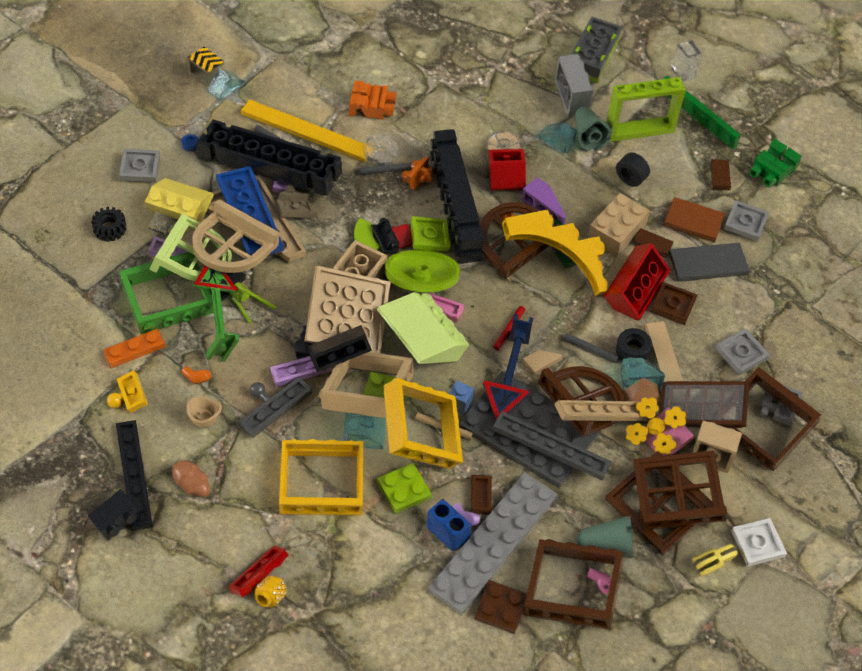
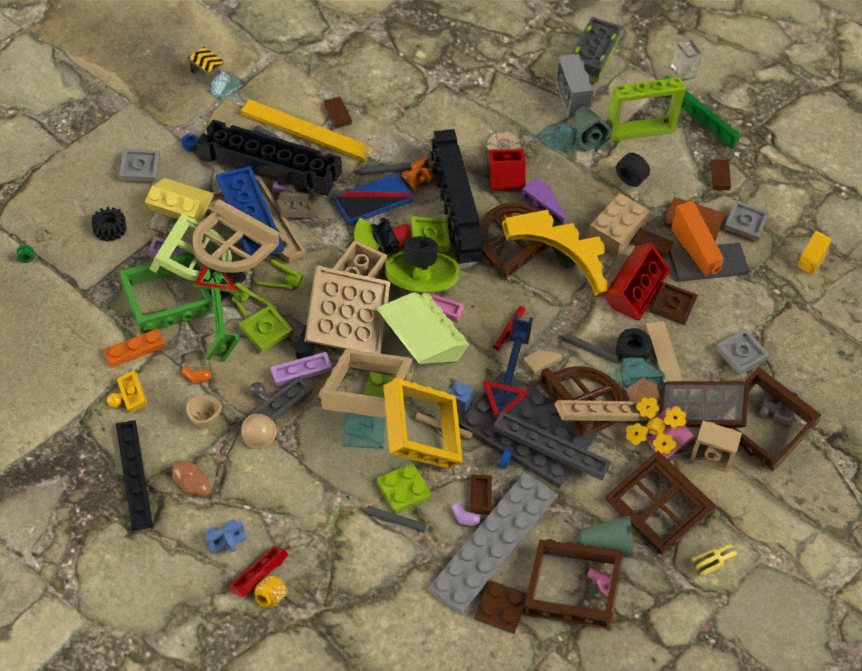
black brick [87,489,141,541] -> none
yellow window [279,439,363,515] -> none
black brick [307,325,372,373] -> none
orange hips [349,80,397,120] -> none
blue piece [427,499,471,551] -> none
reddish brown window [633,450,728,530] -> none
white plate [731,518,787,567] -> none
green hips [749,138,802,188] -> none
none -> green bush [16,245,34,263]
none -> medium blue hips [206,519,247,554]
none -> lime plate [239,305,293,353]
none -> tan helmet [241,414,277,449]
none -> lime plant [255,259,304,290]
none -> reddish brown tile [324,97,352,128]
none -> tile [333,173,414,225]
none -> dark grey bar [366,506,427,532]
none -> black tyre [404,236,438,267]
none -> blue tile [498,448,513,469]
none -> orange slope [671,200,724,276]
none -> yellow slope [797,231,832,275]

